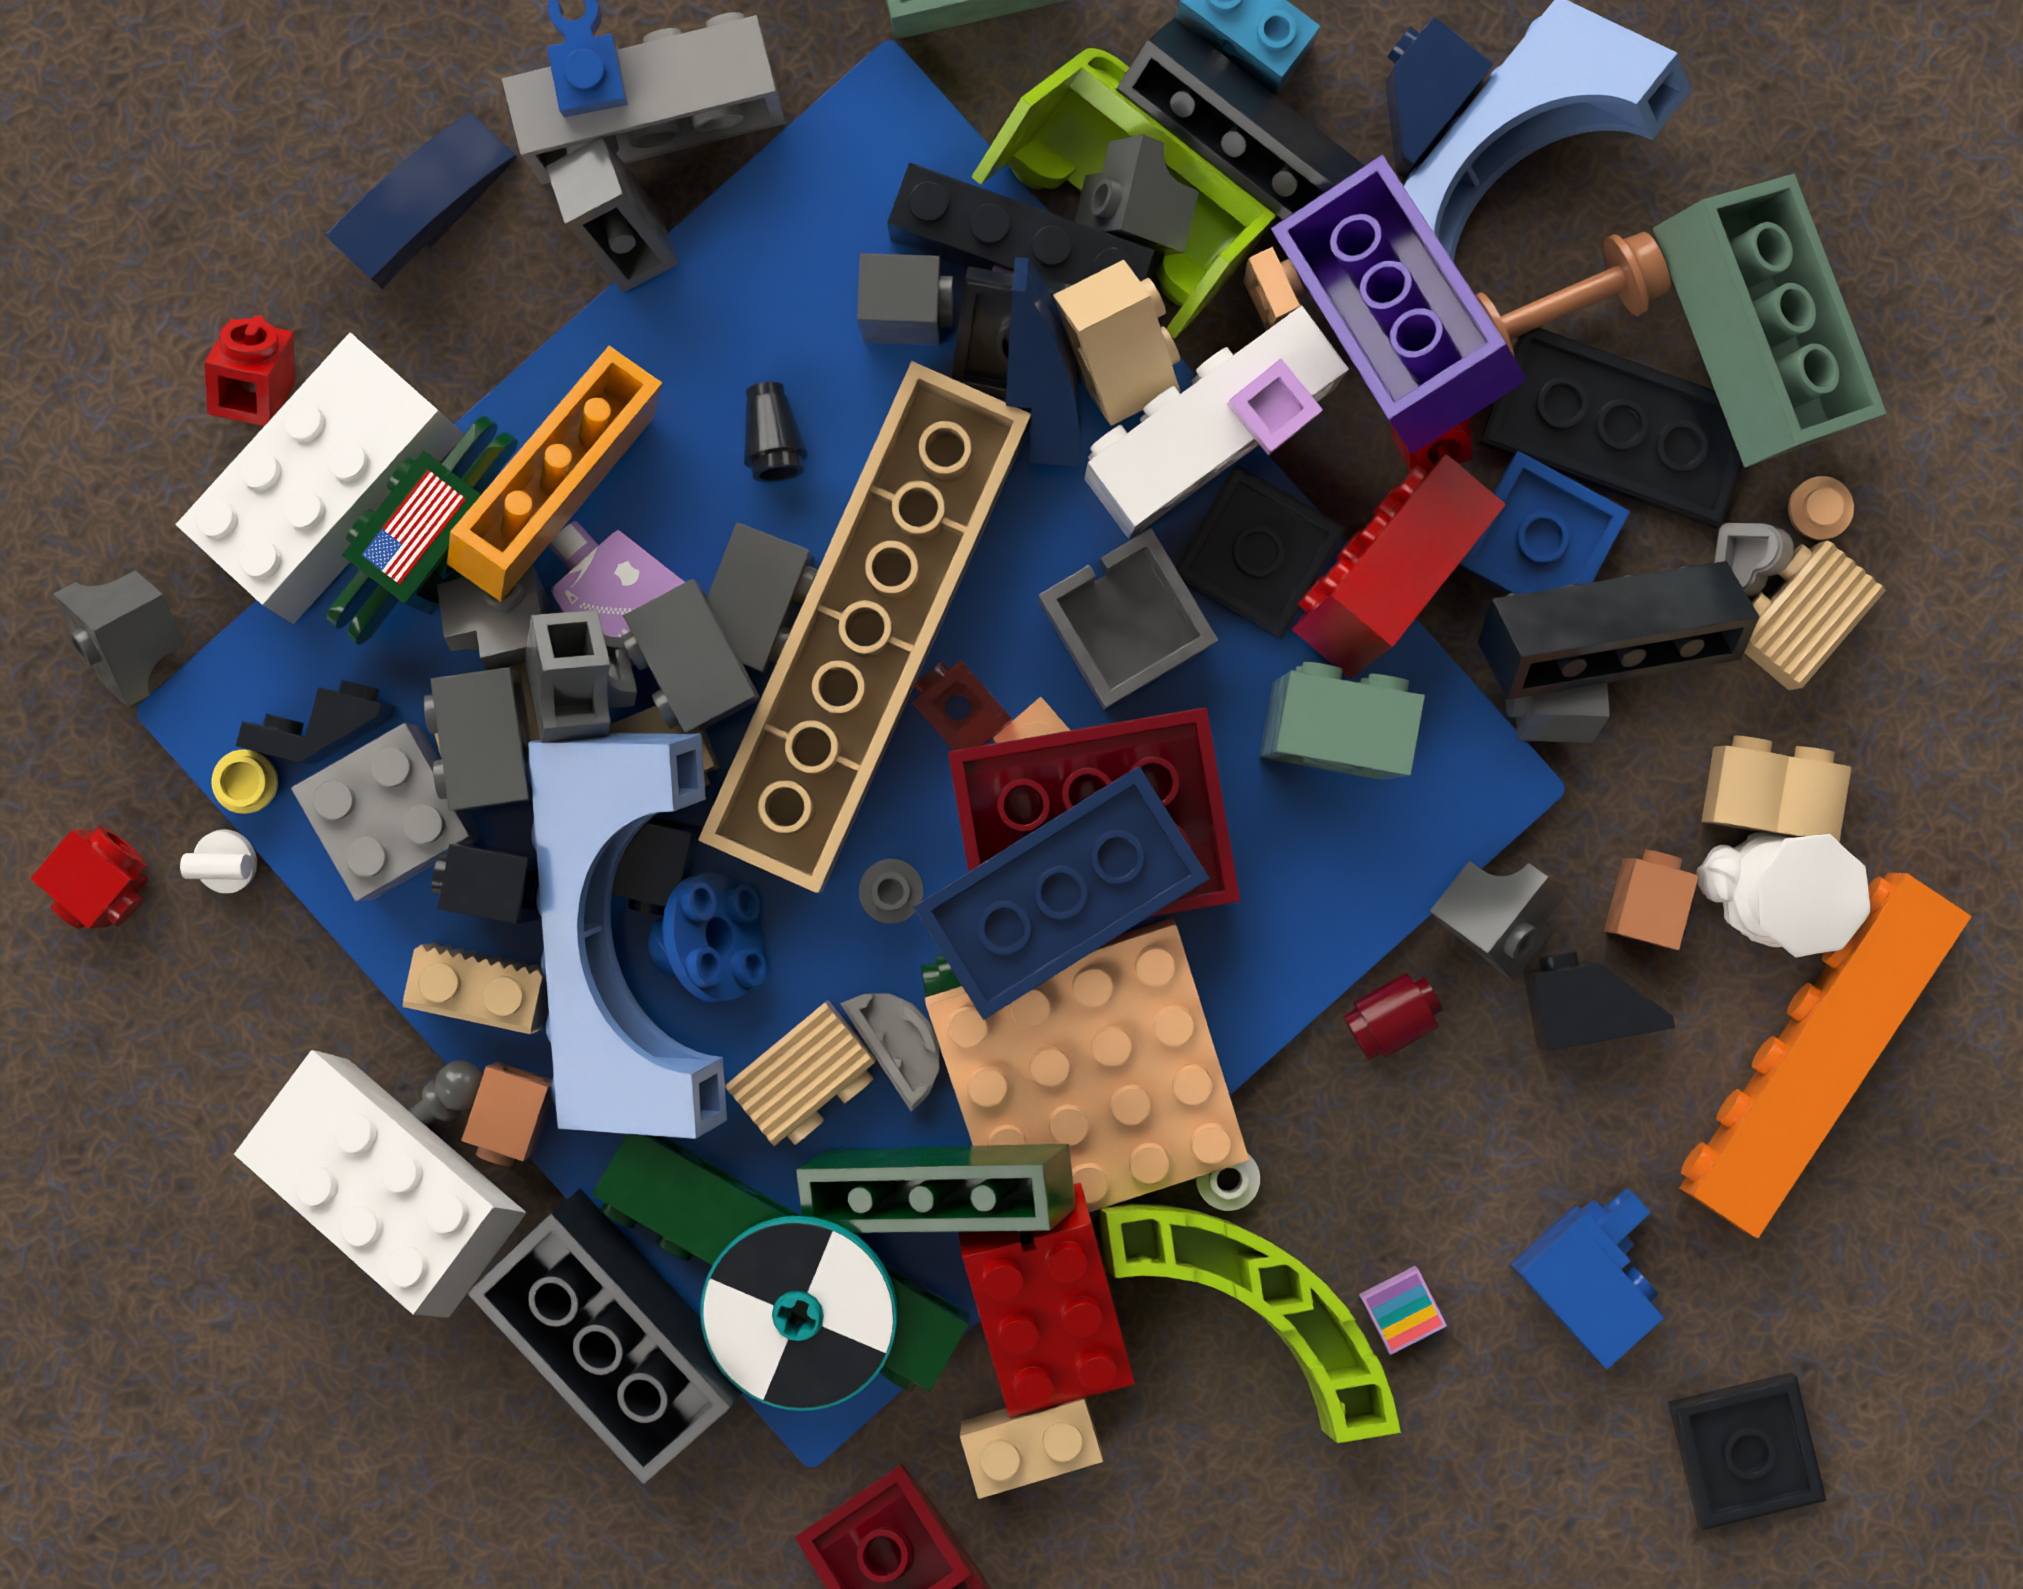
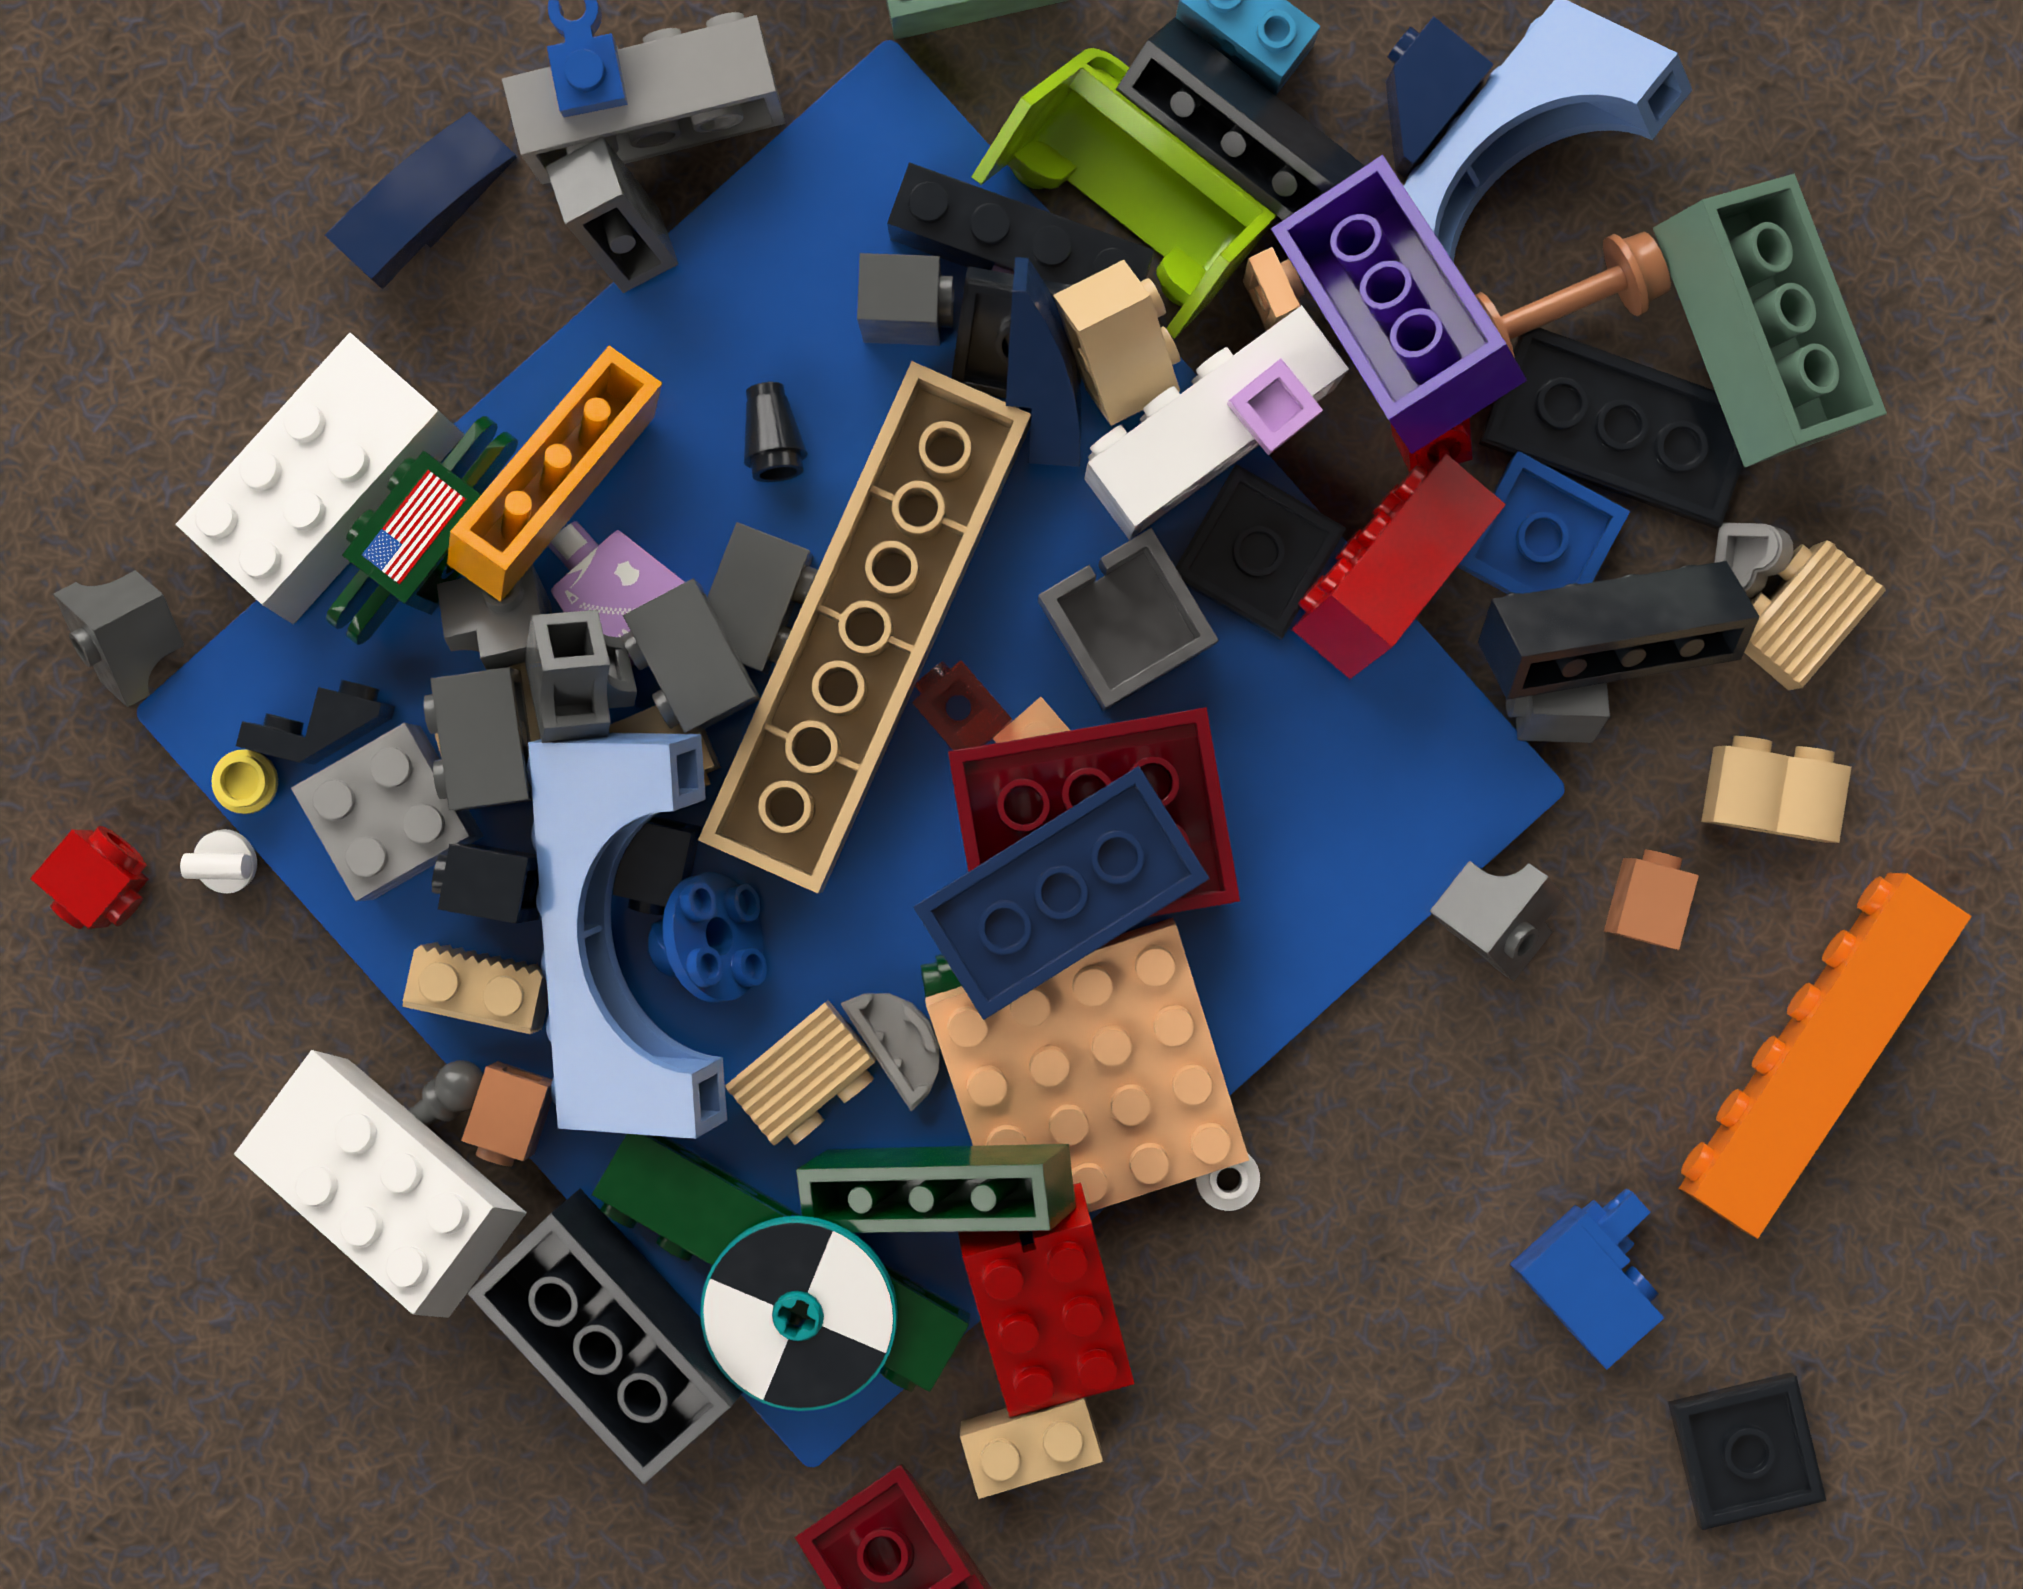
red brick [204,315,295,426] -> none
dark grey plate [859,859,924,924] -> none
dark grey brick [1075,135,1199,257] -> none
lime brick [1097,1203,1401,1443] -> none
sand green brick [1258,662,1425,780] -> none
dark red brick [1343,973,1443,1060] -> none
tile [1359,1266,1447,1355] -> none
black slope [1523,951,1675,1051] -> none
white piece [1697,832,1871,958] -> none
light nougat plate [1788,476,1854,540] -> none

